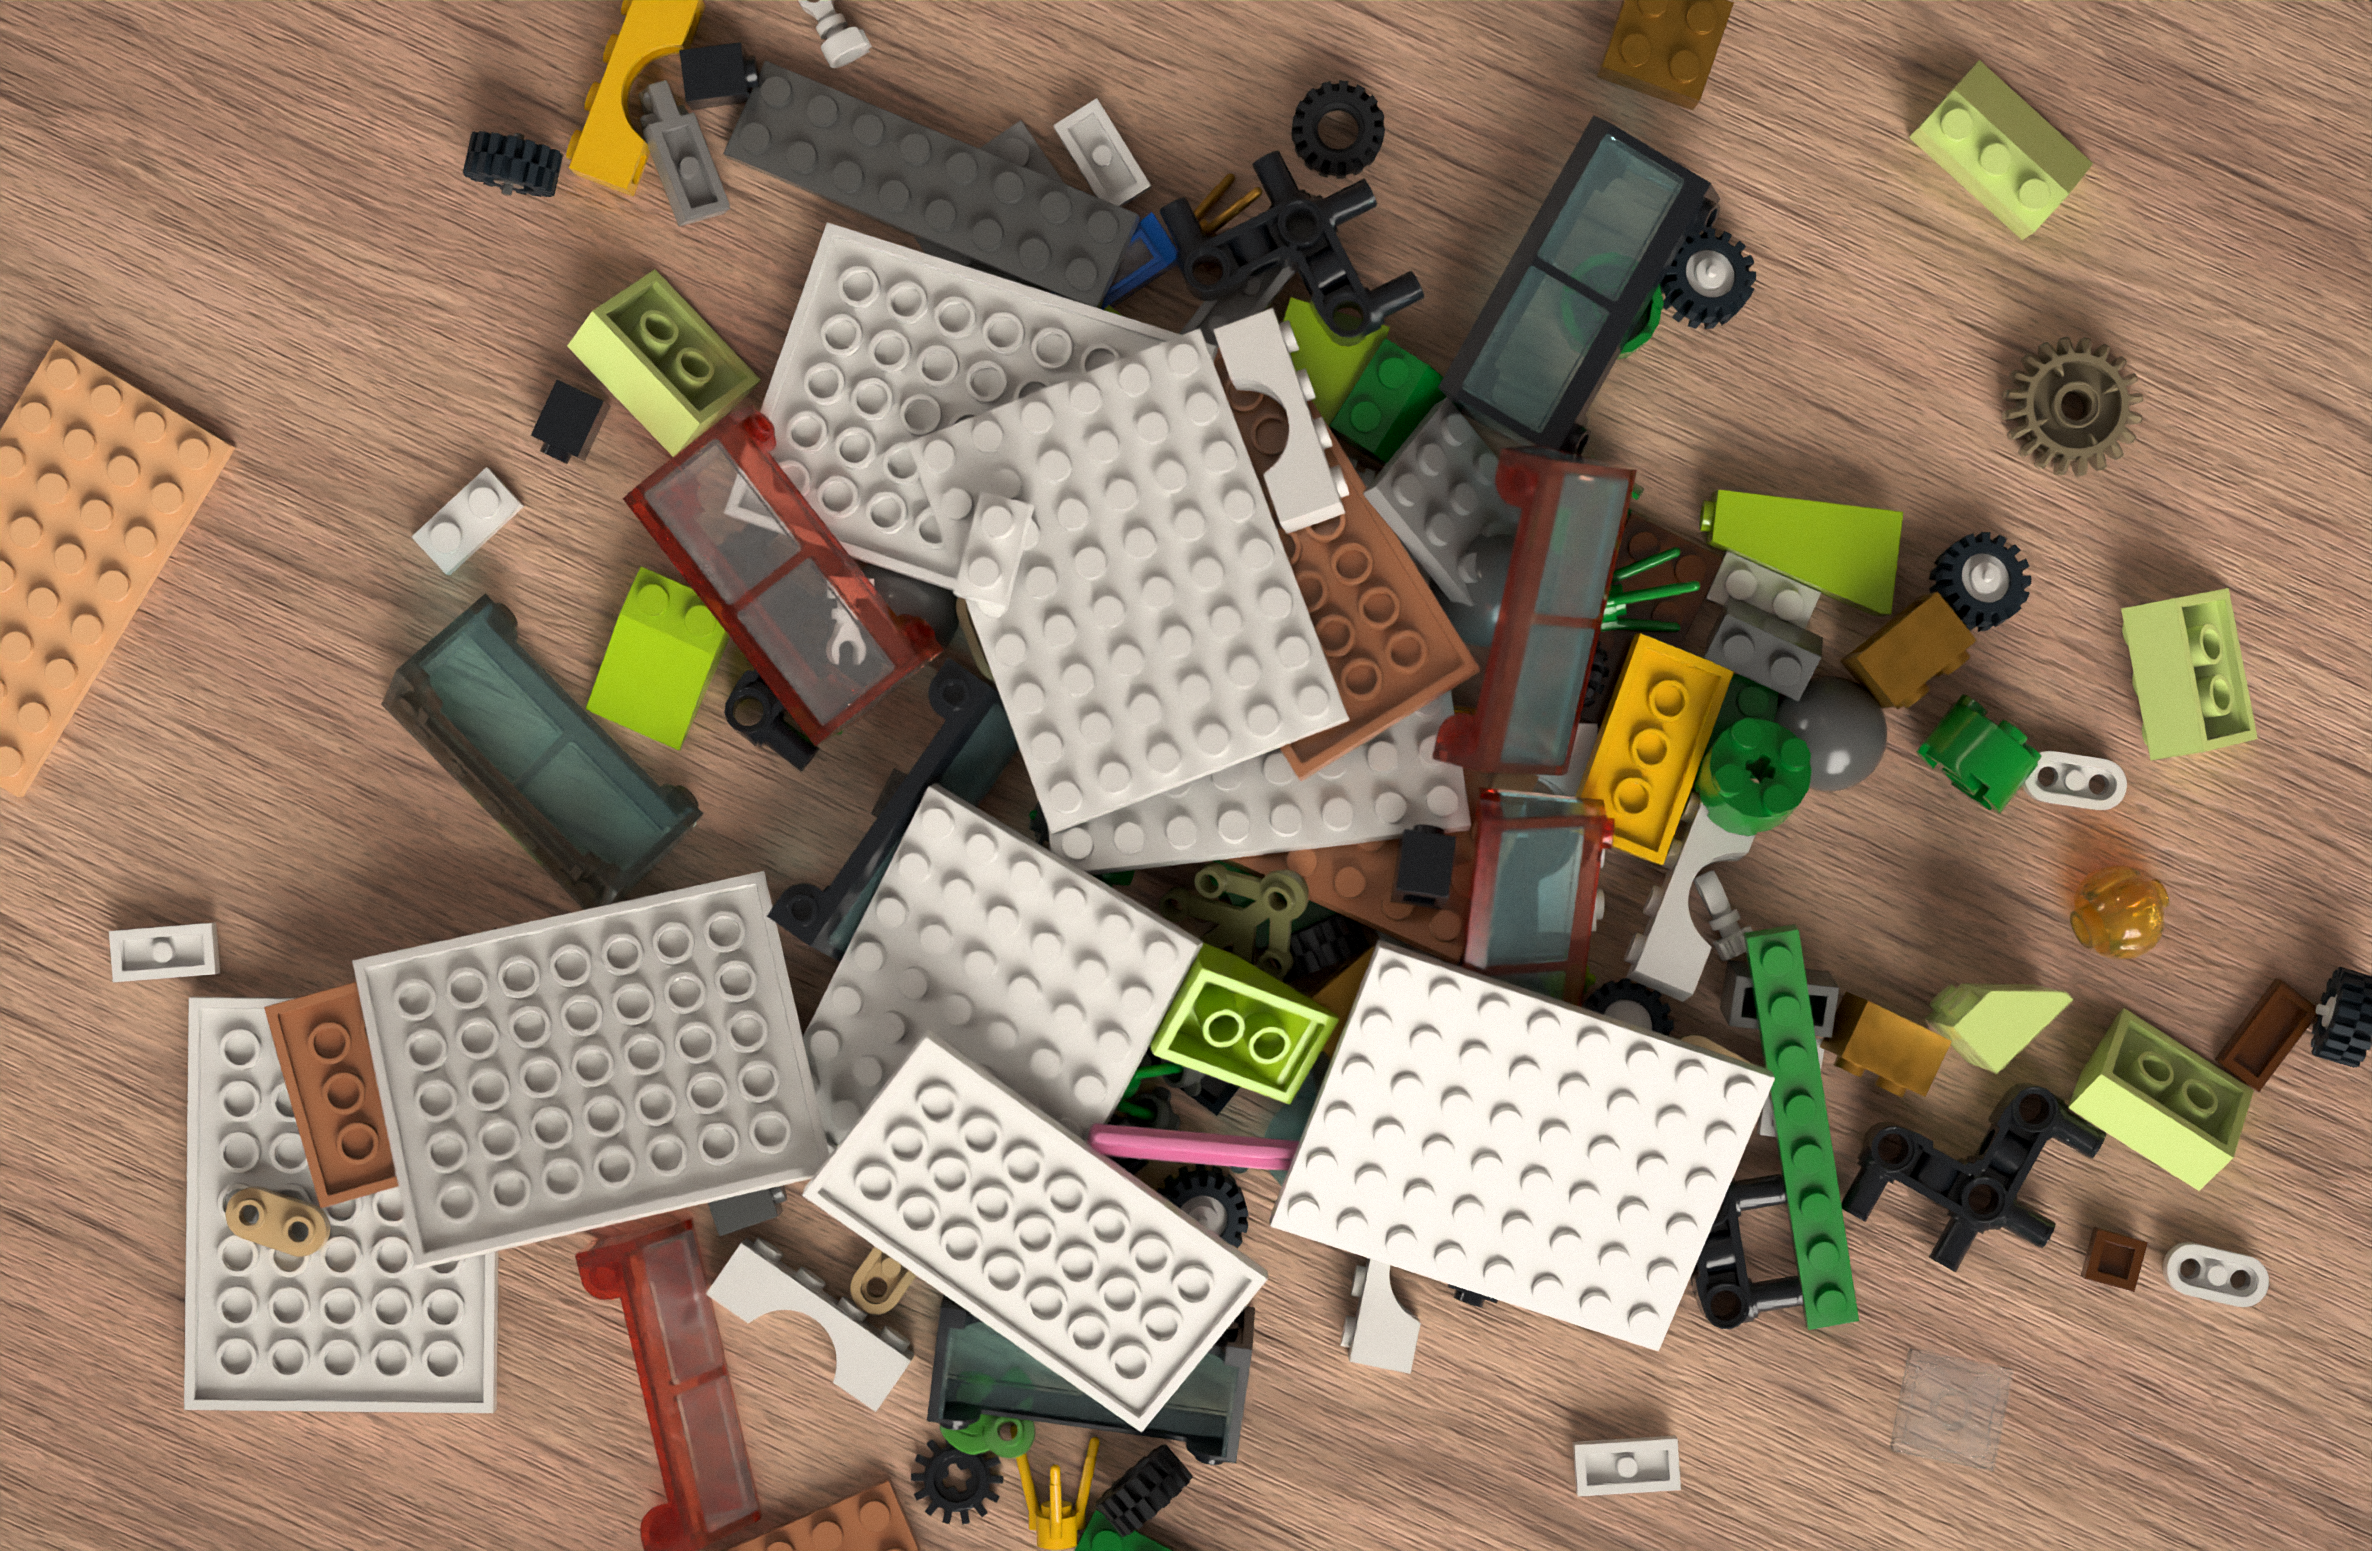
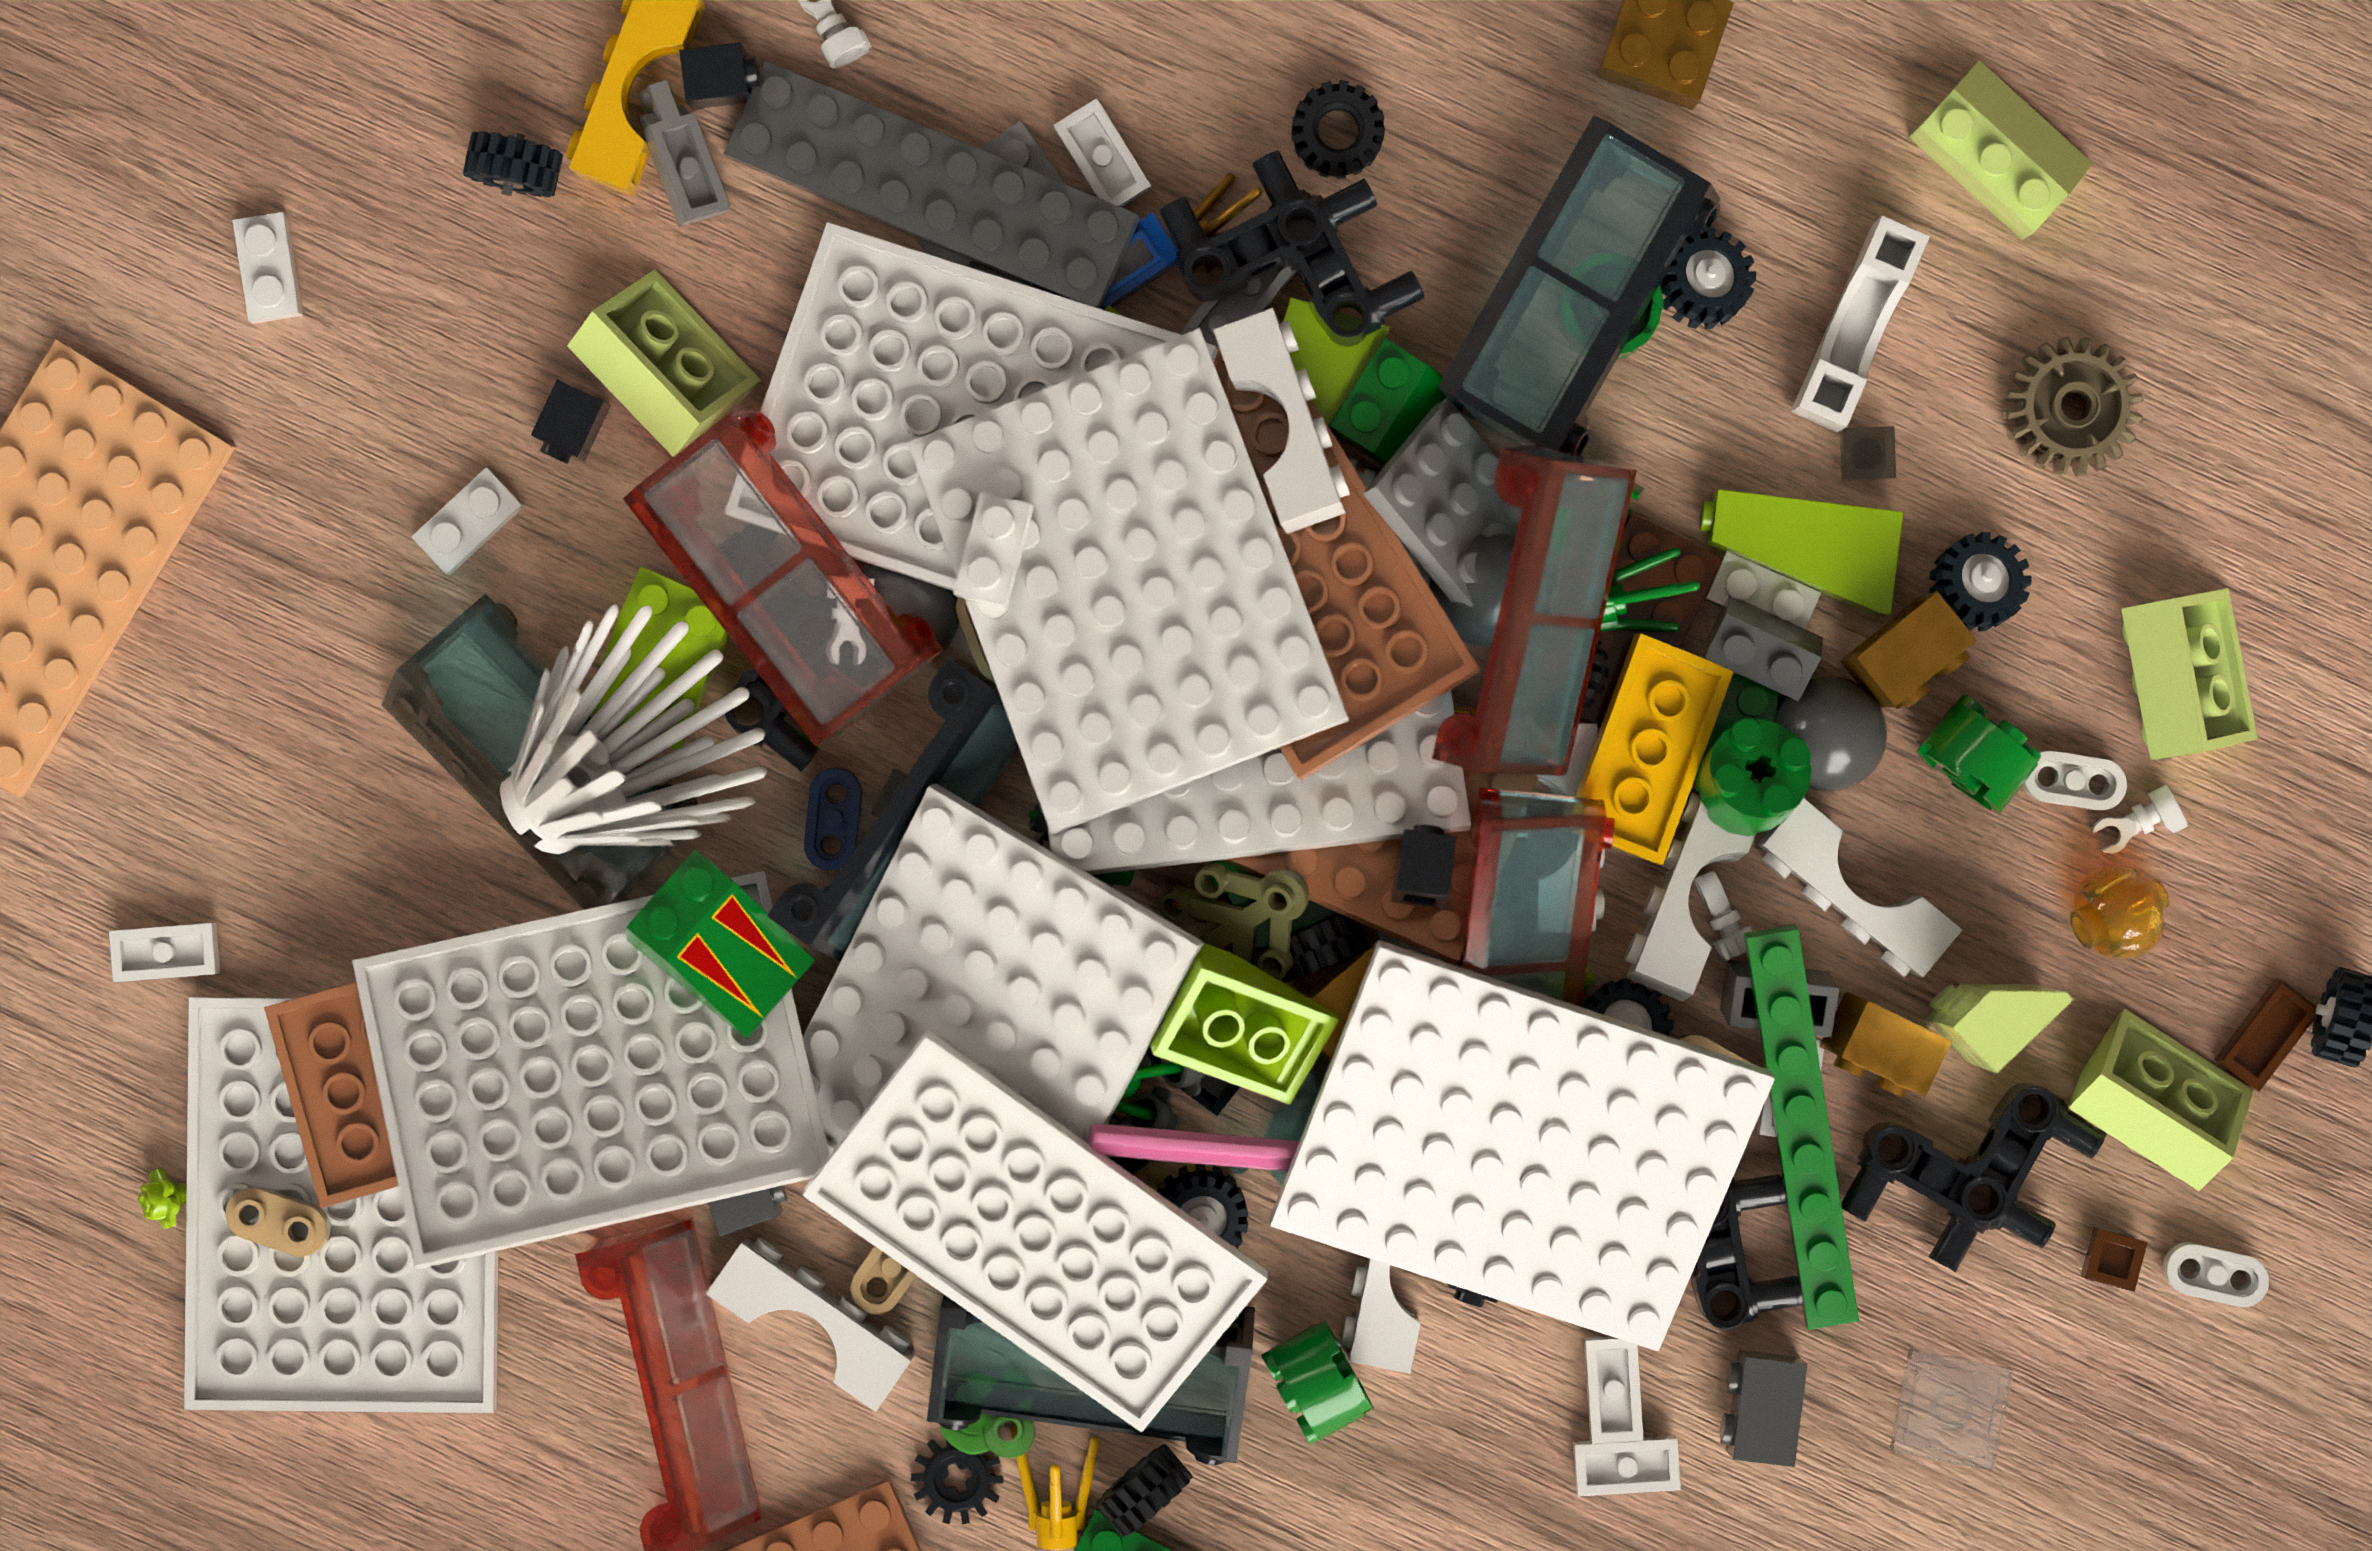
none -> lime plant [138,1168,187,1229]
none -> white plate [232,212,303,324]
none -> white plant [500,605,767,854]
none -> green slope [625,849,815,1040]
none -> dark blue plate [804,768,863,871]
none -> green brick [1261,1320,1374,1444]
none -> white plate [1584,1336,1644,1444]
none -> dark grey brick [1720,1350,1807,1467]
none -> white arch [1757,798,1962,978]
none -> white arch [1790,216,1930,432]
none -> clear smoke plate [1840,426,1896,481]
none -> white piece [2091,785,2188,854]

